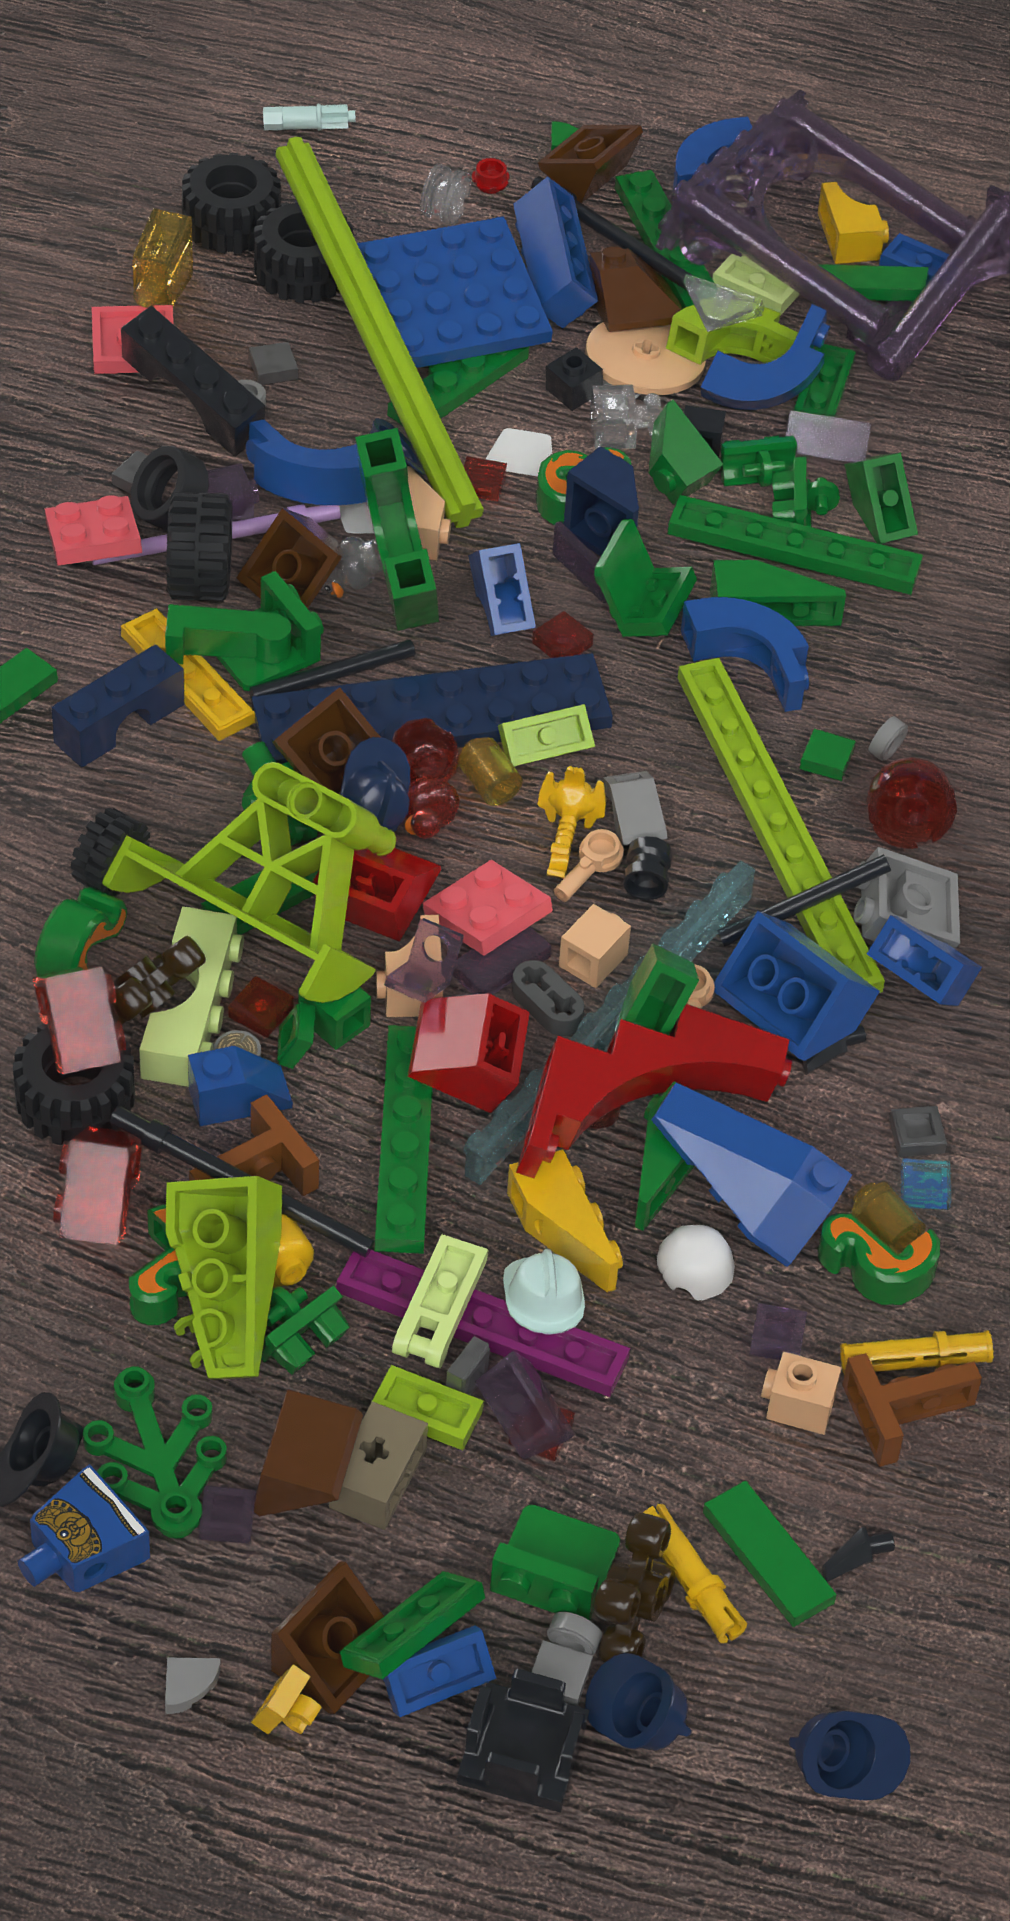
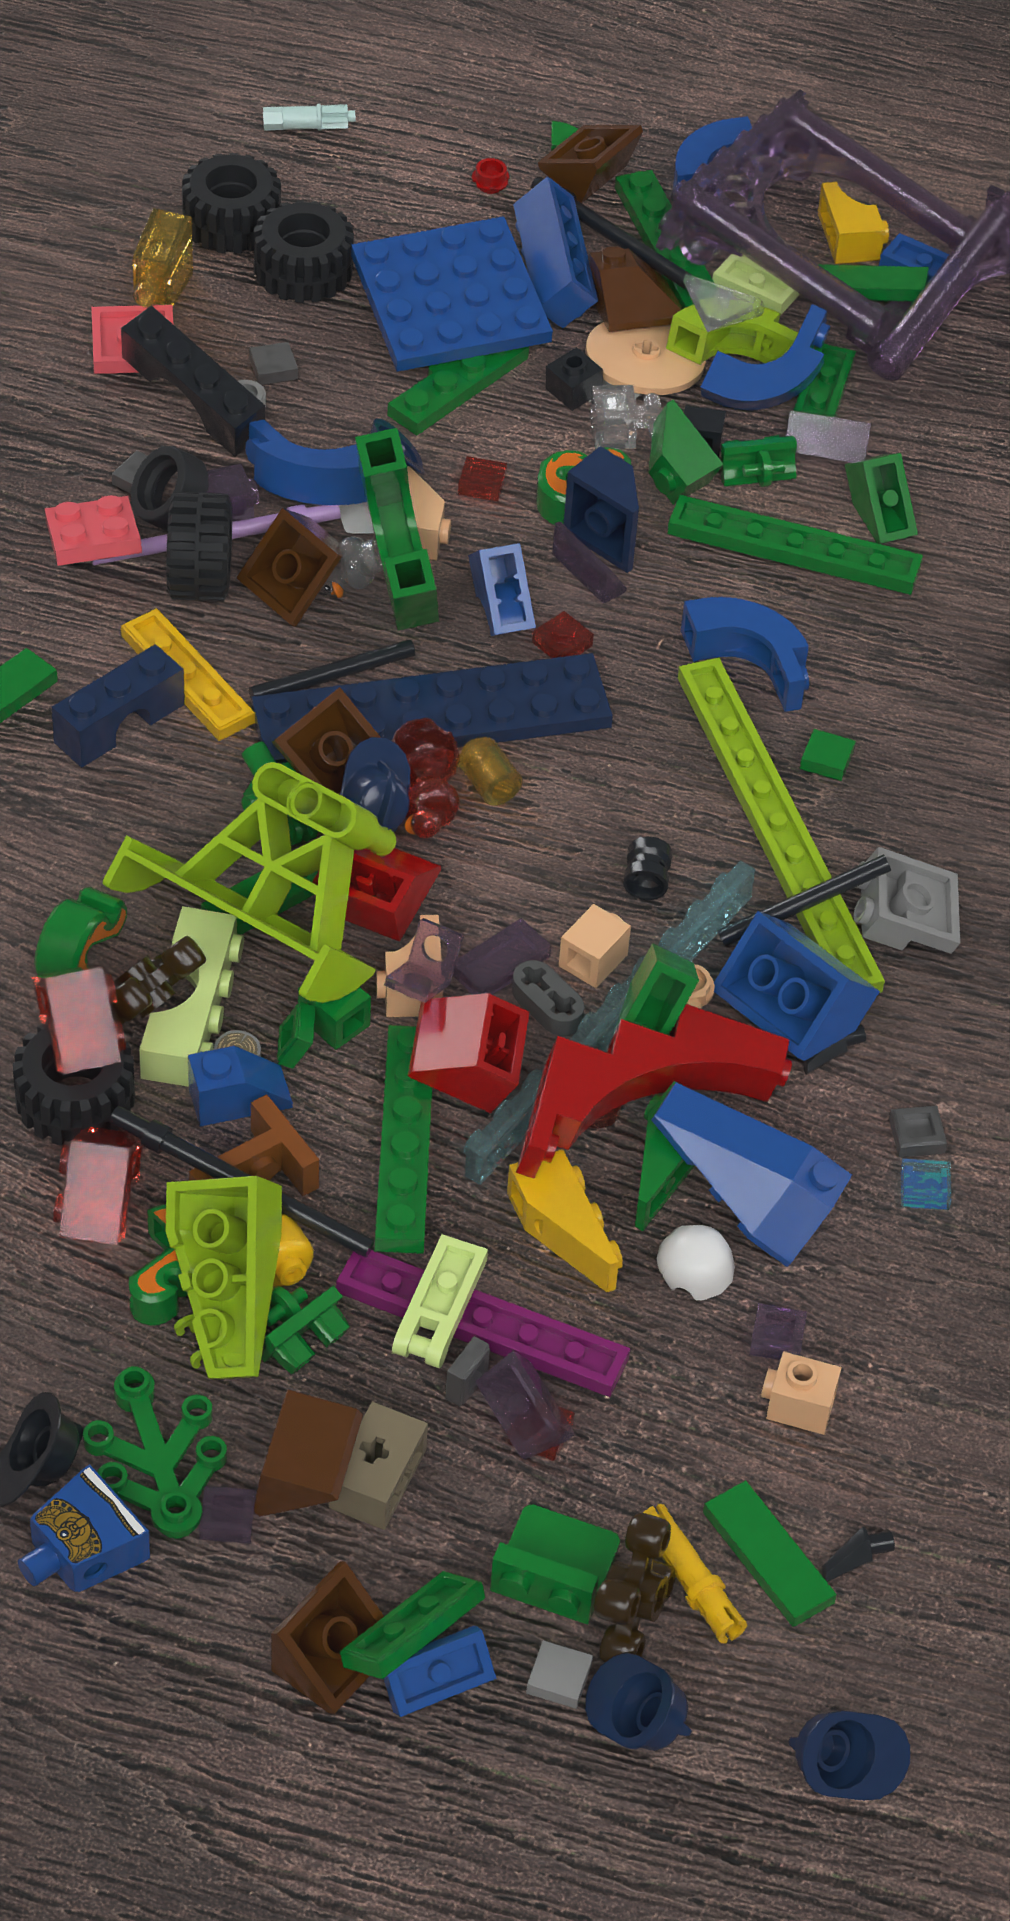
black tyre [70,808,150,896] -> none
green leg [165,604,291,664] -> none
light grey tile [165,1657,221,1714] -> none
green bracket [216,571,324,691] -> none
clear red plate [228,976,294,1038] -> none
yellow tile [251,1664,322,1734] -> none
lime axle [275,137,484,528] -> none
lime plate [372,1365,484,1451] -> none
clear wheel [420,163,471,226] -> none
coral plate [422,860,553,956] -> none
black panel [457,1669,590,1813] -> none
white sticker [481,428,552,477] -> none
lime plate [498,704,595,768] -> none
light aqua piece [503,1249,585,1334] -> none
yellow piece [537,766,606,879] -> none
light grey tile [547,1612,602,1655] -> none
light nougat plate [553,829,624,902] -> none
green bracket [594,519,697,637] -> none
light grey slope [603,771,668,845] -> none
green slope [710,560,846,626] -> none
green hips [772,456,840,527] -> none
green animal [817,1213,940,1305] -> none
yellow pin [840,1330,993,1374] -> none
dark orange bracket [842,1353,982,1467] -> none
clear yellow brick [851,1182,926,1255] -> none
clear red cylinder [866,757,957,849] -> none
blue arch [867,915,982,1006] -> none
light grey tile [868,716,908,761] -> none

